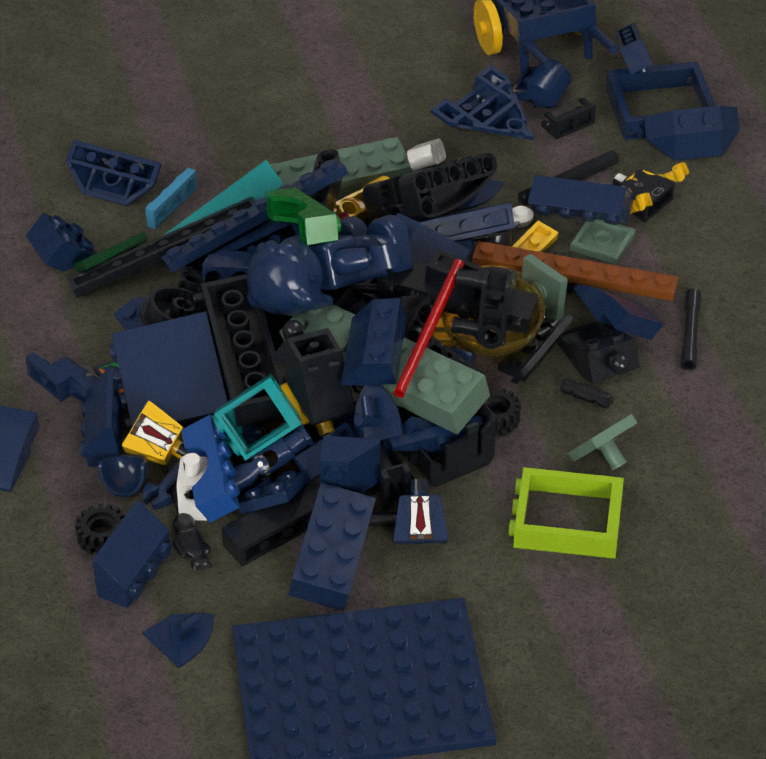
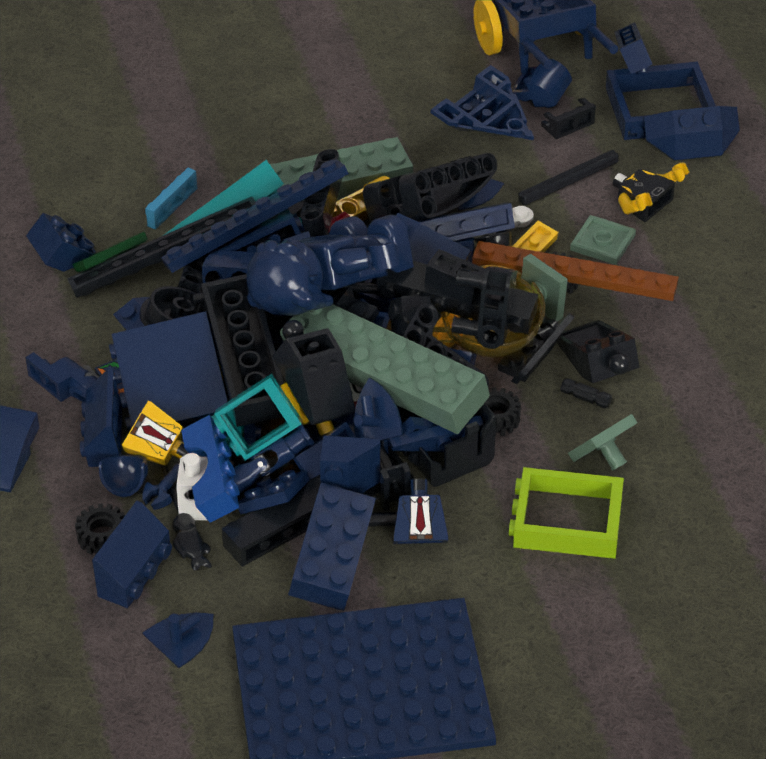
dark blue wedge [66,140,162,206] -> none
green arch [265,187,341,245] -> none
dark blue slope [341,298,406,386] -> none
red piece [394,259,464,398] -> none
white beam [407,138,446,172] -> none
dark blue brick [528,175,634,225] -> none
dark blue slope [574,285,664,340] -> none
black piece [680,289,701,370] -> none

